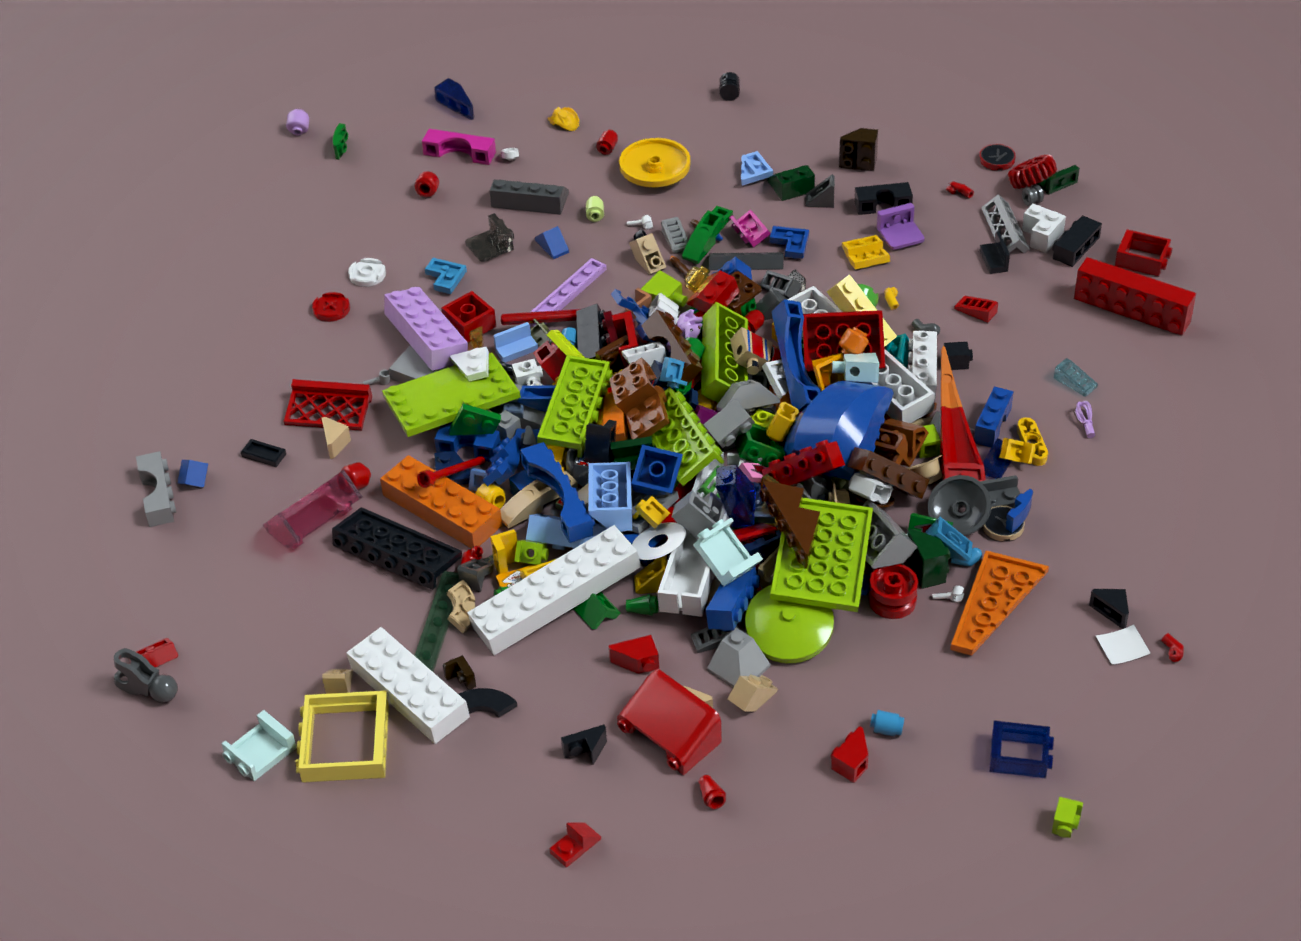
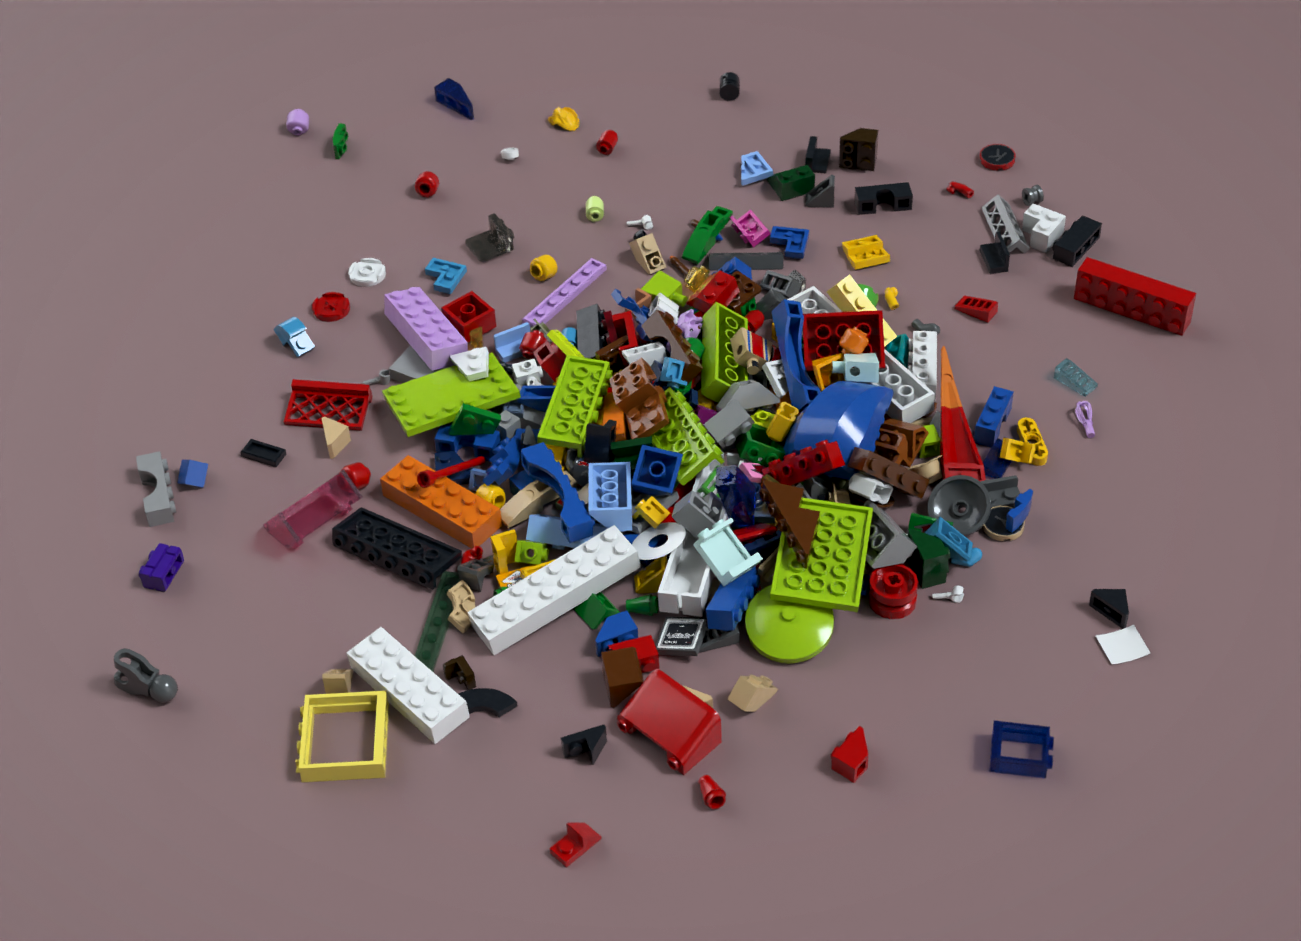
red slope [128,638,178,668] -> none
light aqua panel [221,710,297,781] -> none
dark pink arch [422,129,496,165] -> none
dark grey slope [489,179,569,215] -> none
red axle [500,309,580,325] -> none
blue slope [534,226,569,260] -> none
yellow dish [619,138,690,187] -> none
light grey slope [661,217,688,253] -> none
light grey slope [707,627,770,688] -> none
dark azure brick [870,710,904,737] -> none
medium lavender bracket [877,203,925,250] -> none
black brick [944,342,973,370] -> none
orange wing [950,551,1049,656] -> none
red gear [1008,154,1057,189] -> none
dark green panel [1037,165,1080,195] -> none
lime brick [1052,797,1083,838] -> none
red window [1115,229,1173,277] -> none
red arm [1161,633,1184,662] -> none
none -> dark purple brick [139,543,184,592]
none -> dark azure brick [273,317,315,358]
none -> red head [519,330,547,360]
none -> yellow head [530,254,557,281]
none -> blue slope [595,610,638,657]
none -> reddish brown slope [601,647,644,708]
none -> tile [656,617,708,656]
none -> black panel [805,136,831,173]

